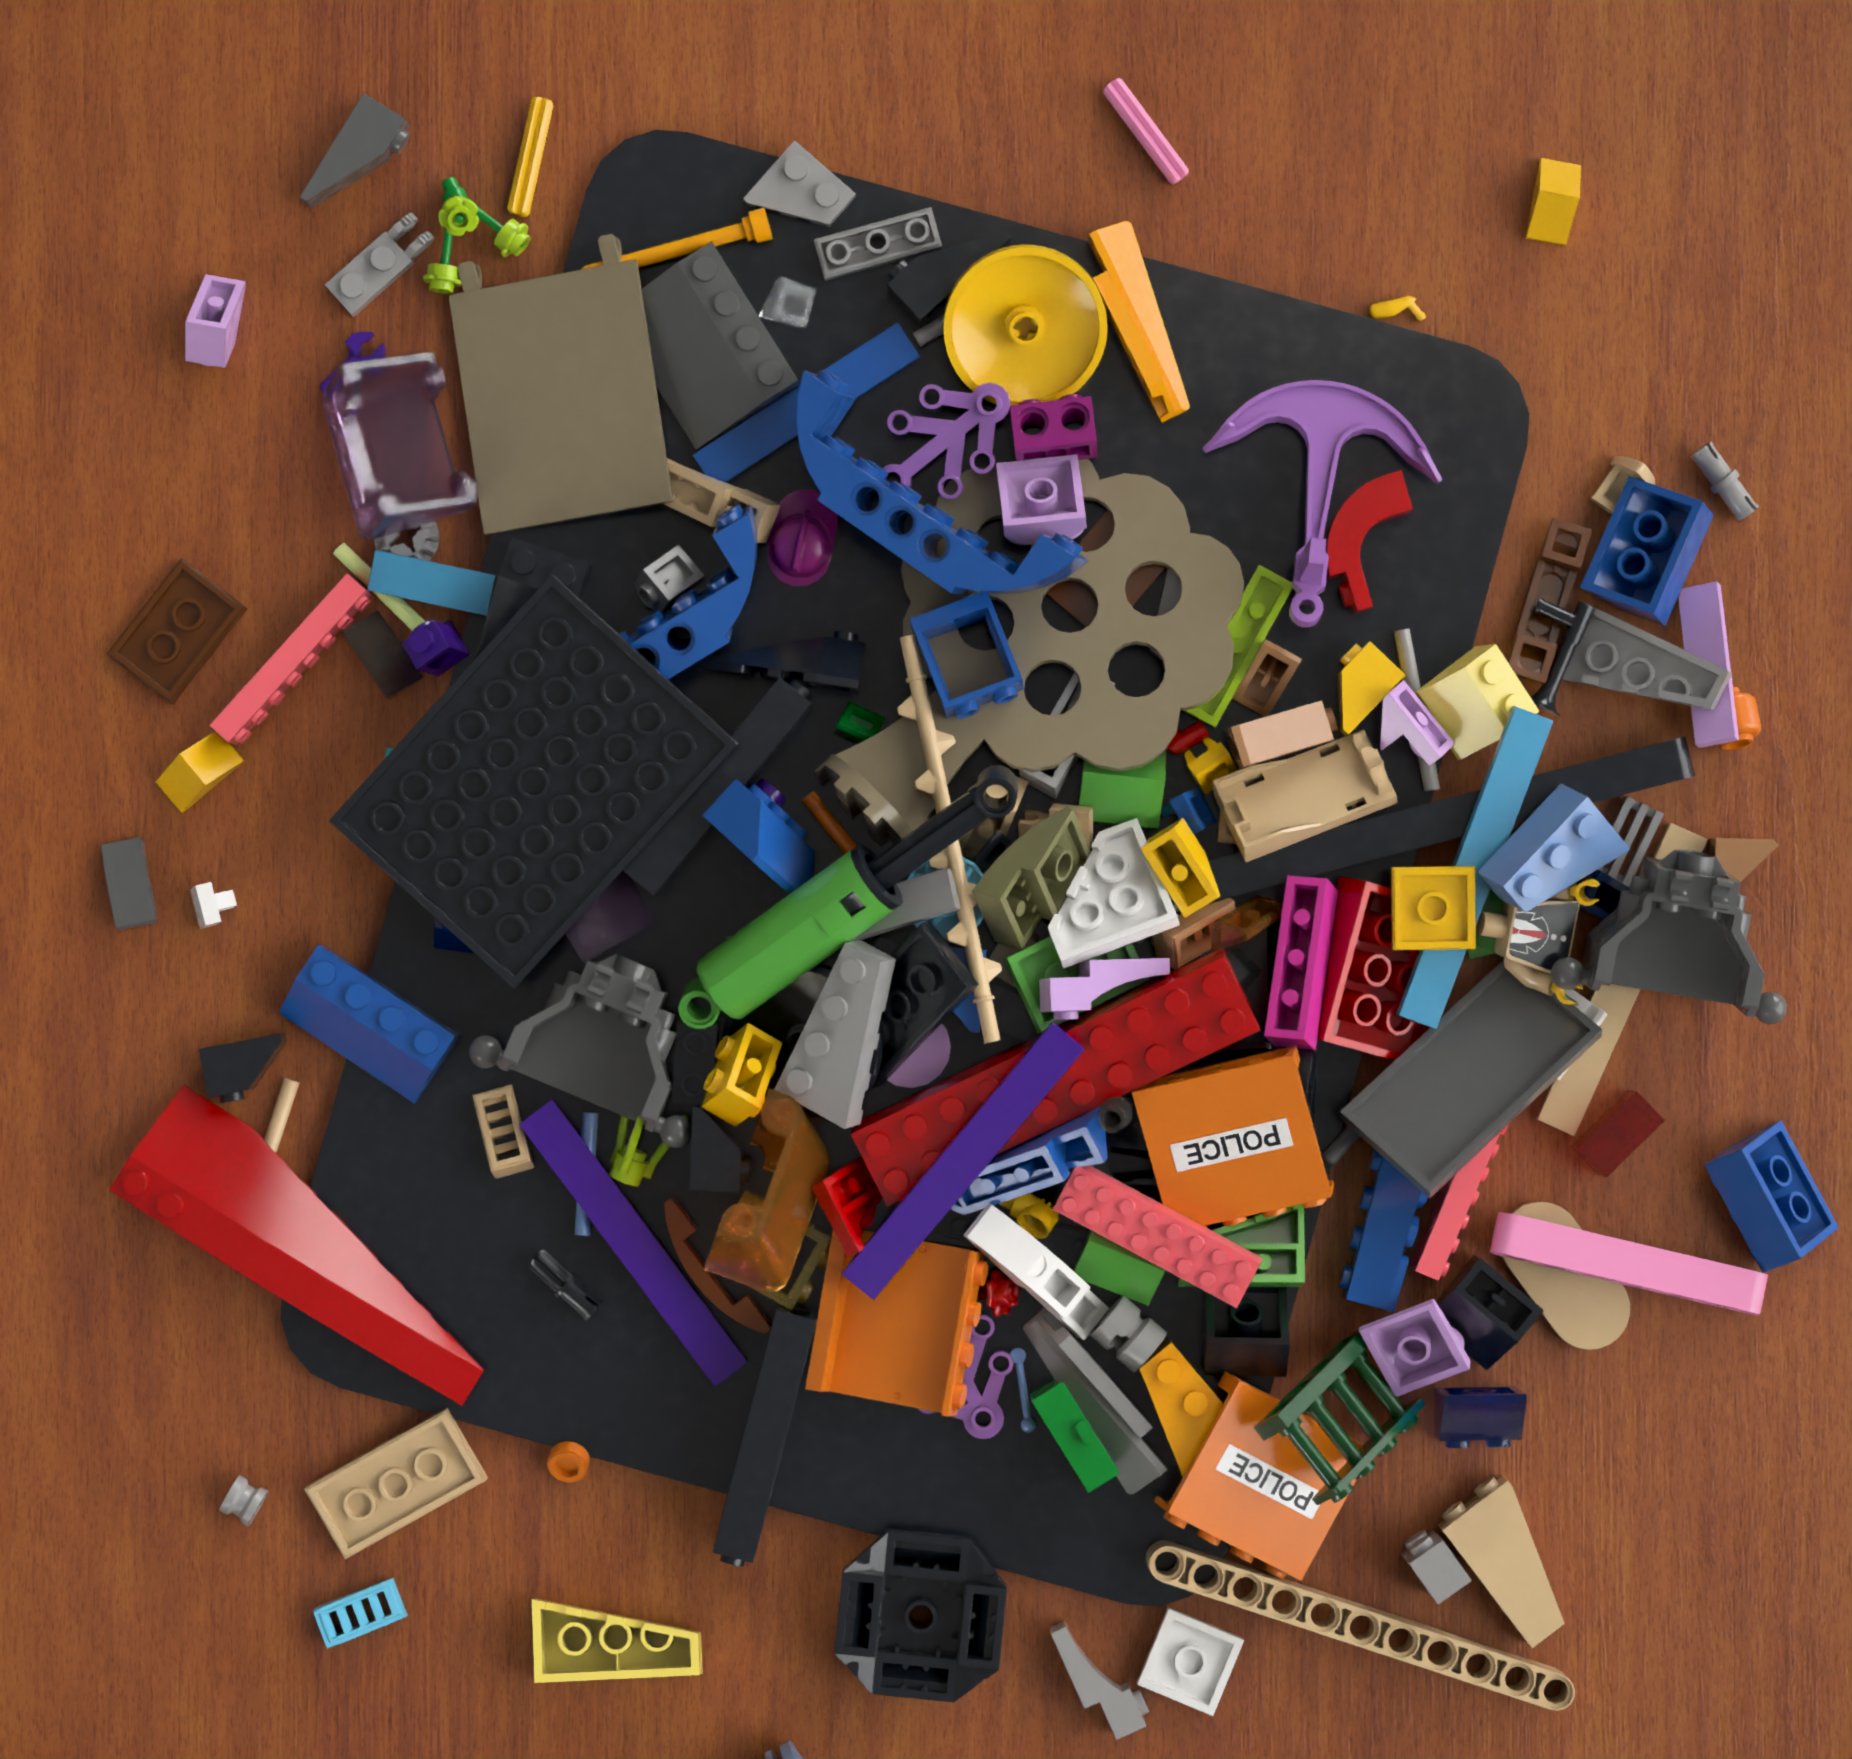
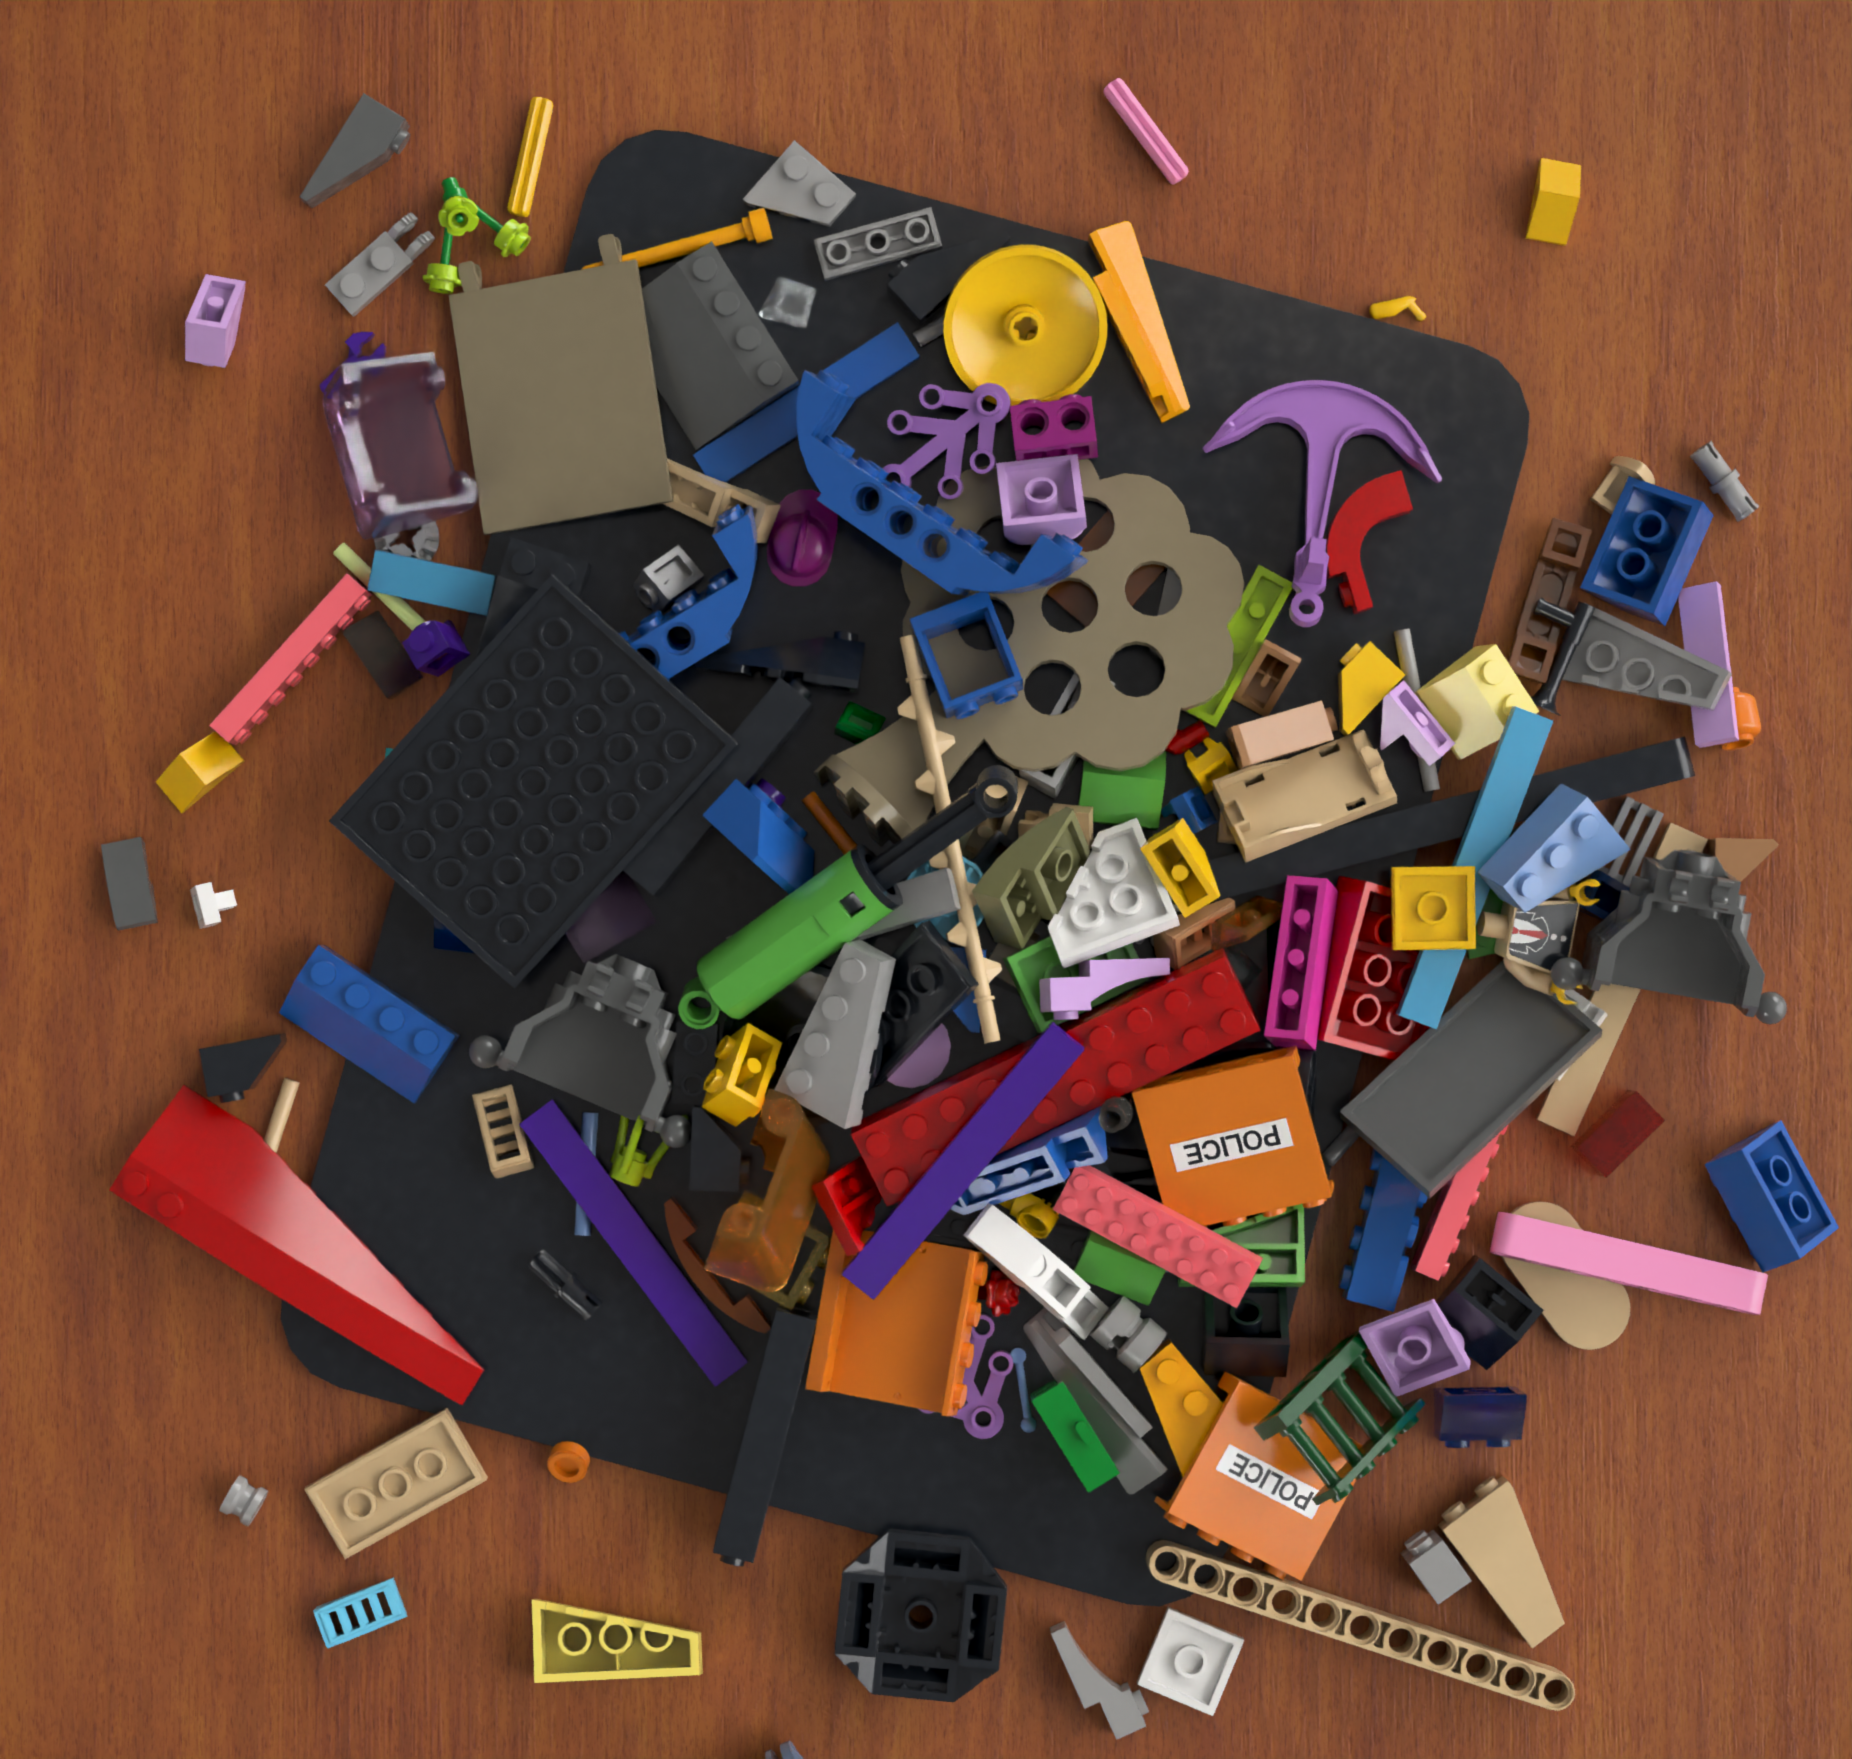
reddish brown tile [106,558,248,705] -> none

